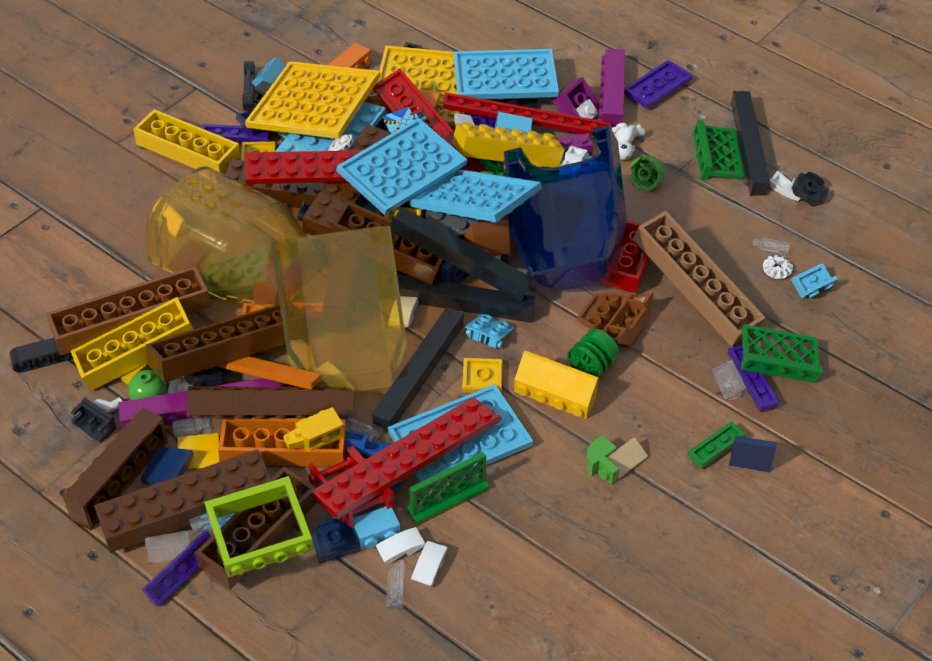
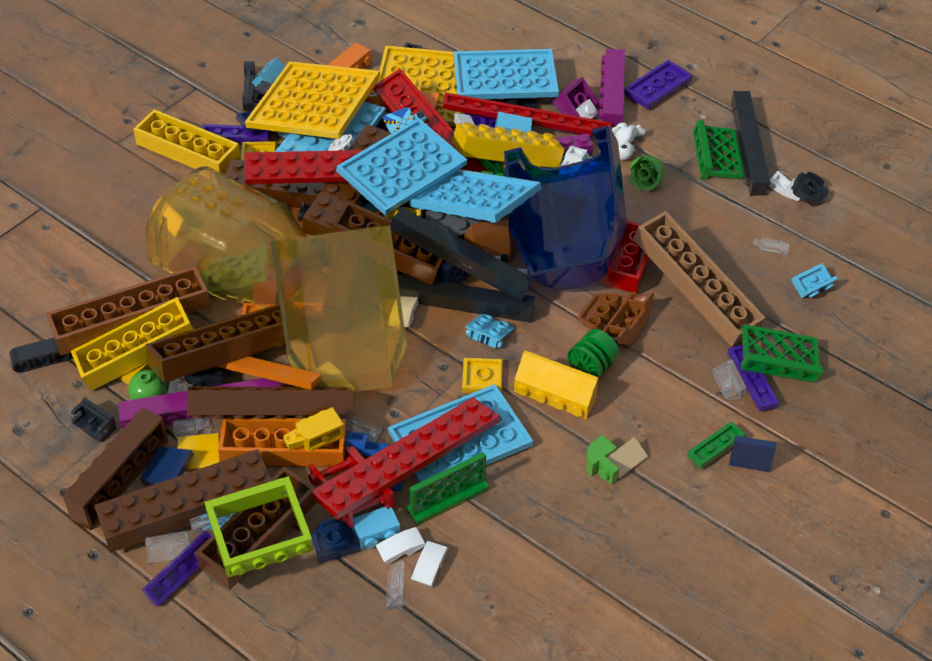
white arm [93,397,122,414] -> none
black tile [372,307,464,432] -> none
white gear [763,255,793,279] -> none

